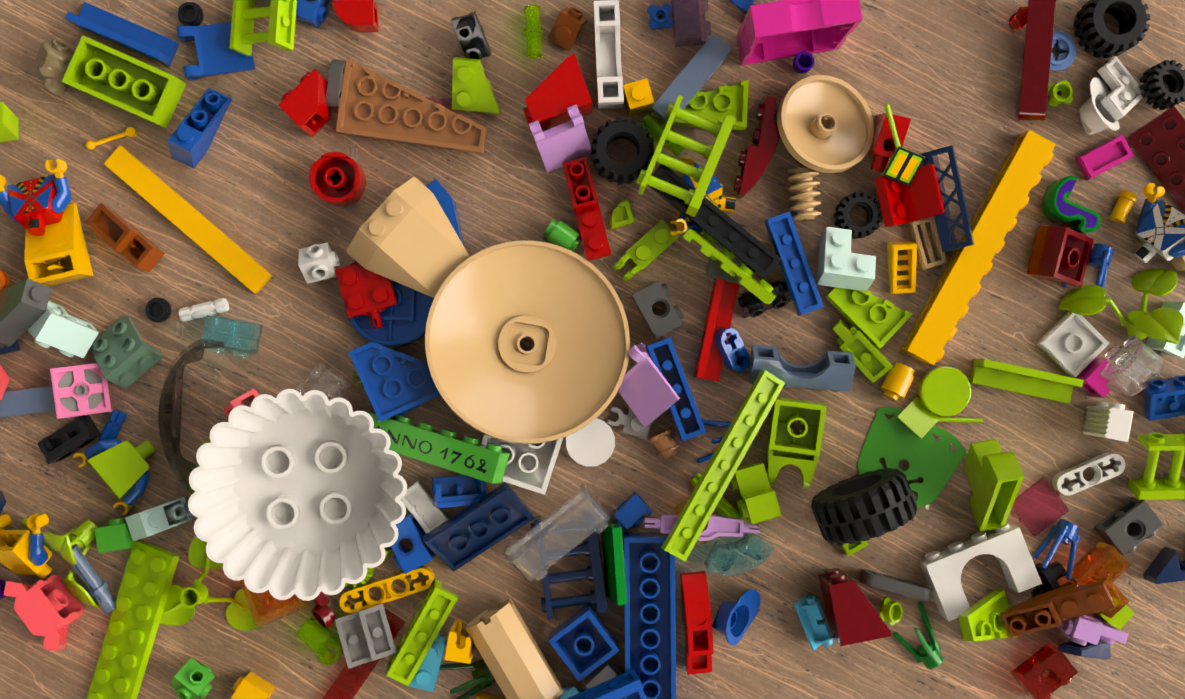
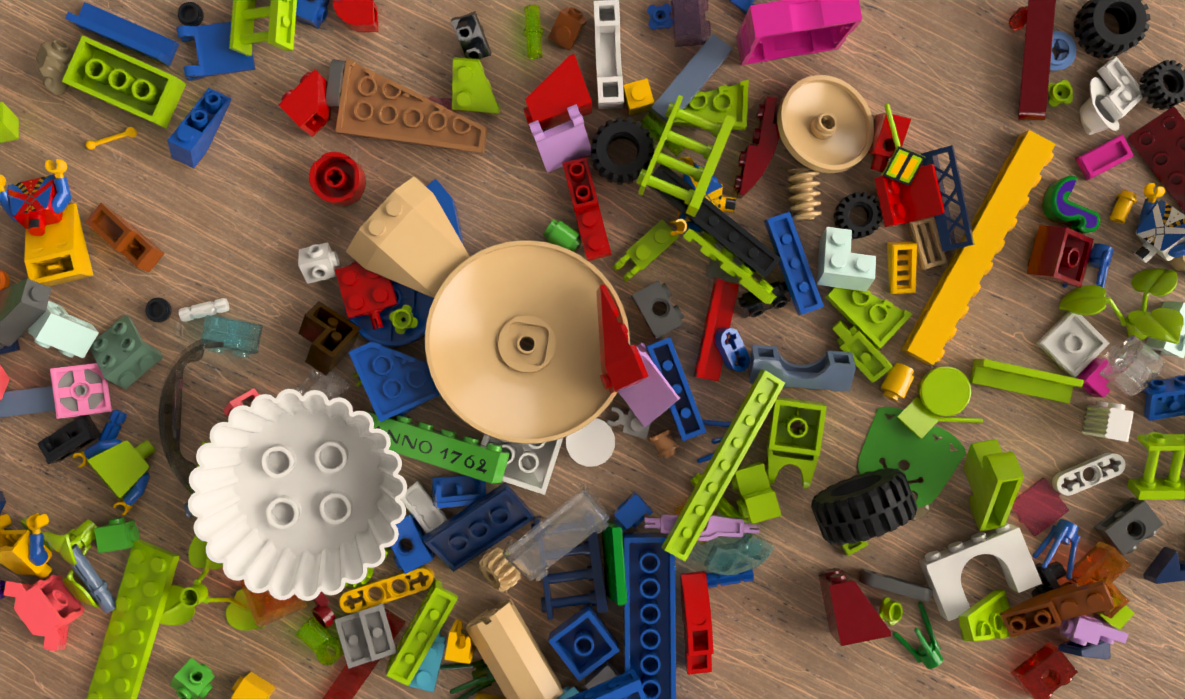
yellow tile [104,145,273,294] -> none
light aqua slope [125,497,192,541] -> none
lime tile [610,199,635,230] -> none
blue piece [712,589,760,645] -> none
dark purple hinge [793,51,814,74] -> none
medium azure hinge [794,593,834,651] -> none
none -> dark brown brick [298,301,361,376]
none -> lime plate [389,305,418,334]
none -> tan gear [479,547,521,592]
none -> red wedge [596,284,648,394]
none -> blue axle [706,567,754,588]

